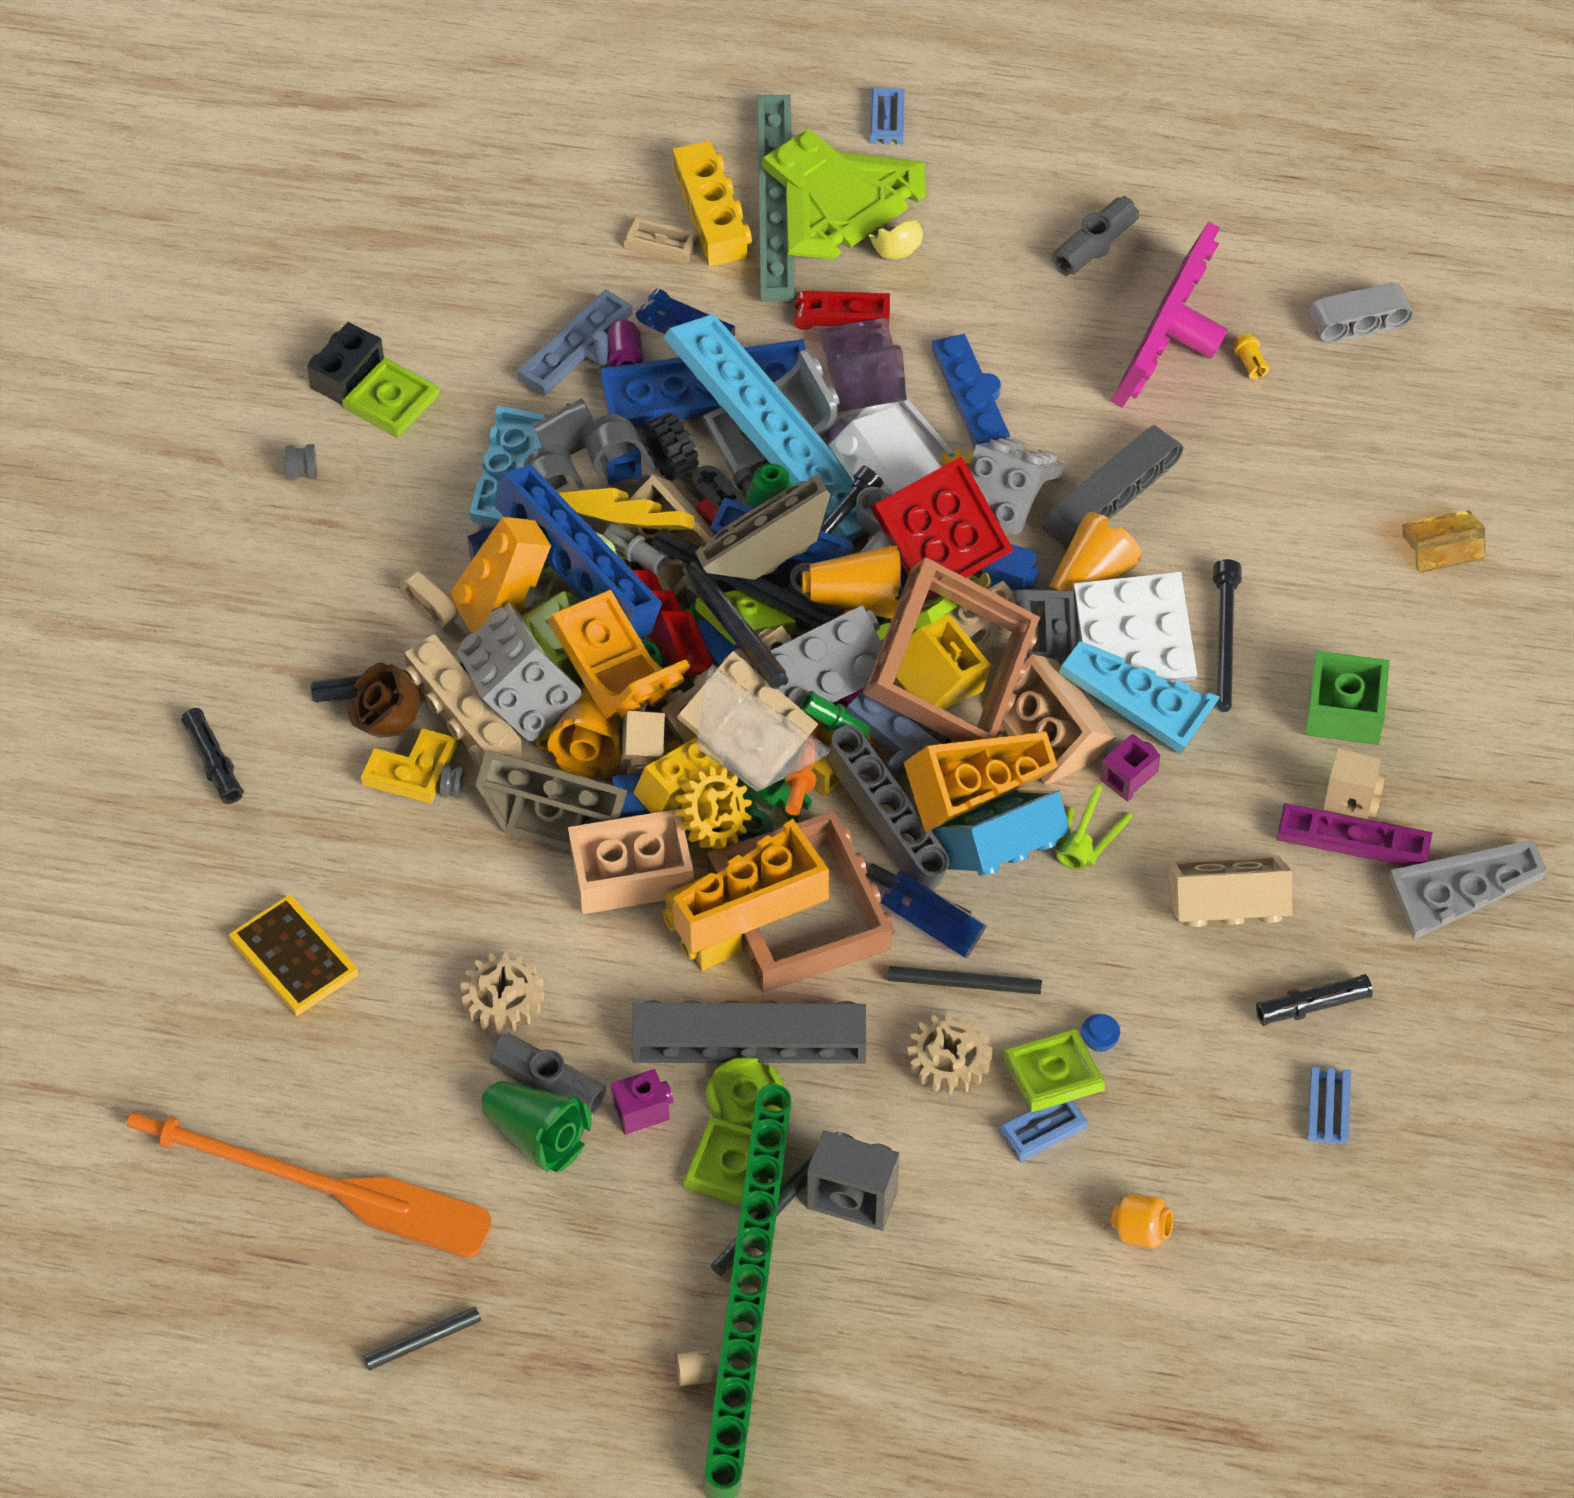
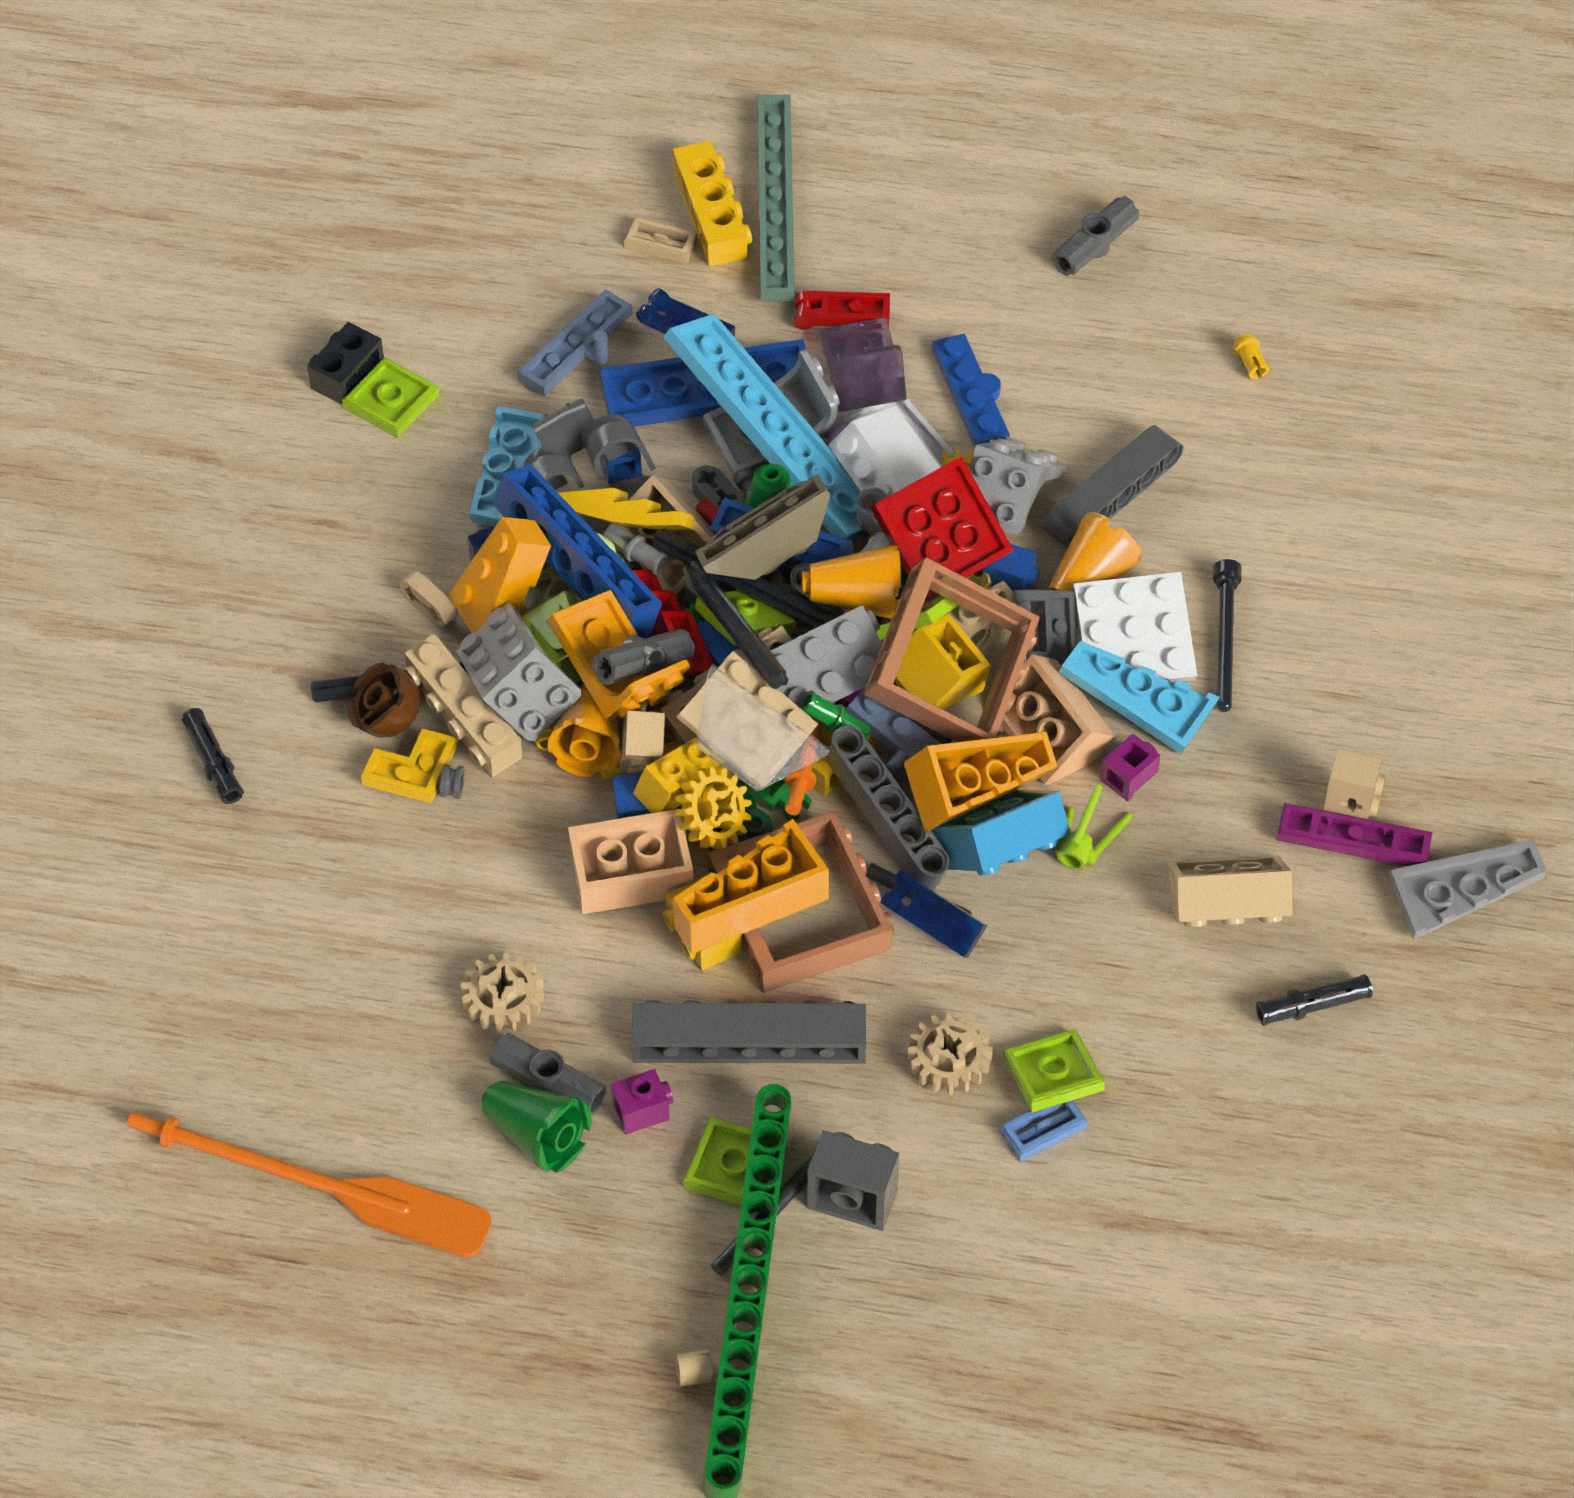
tile [228,894,359,1017] -> none
dark grey wheel [285,444,317,480] -> none
pearl dark grey bar [363,1306,481,1371] -> none
dark tan wedge [475,750,628,851] -> none
magenta brick [607,320,643,367] -> none
black tyre [642,412,699,481] -> none
lime tile [706,1057,783,1129] -> none
lime plate [761,128,926,260] -> none
black piece [771,465,884,589] -> none
light yellow hair [869,220,923,260] -> none
medium blue tile [870,88,904,144] -> none
pearl dark grey bar [888,966,1042,995] -> none
blue plate [1081,1014,1120,1052] -> none
dark pink plate [1111,221,1228,408] -> none
light orange head [1111,1193,1173,1248] -> none
bright green brick [1305,651,1390,745] -> none
medium blue tile [1307,1066,1351,1145] -> none
light grey beam [1309,283,1414,343] -> none
clear yellow bracket [1402,510,1486,573] -> none
none -> dark grey piece [592,629,695,685]

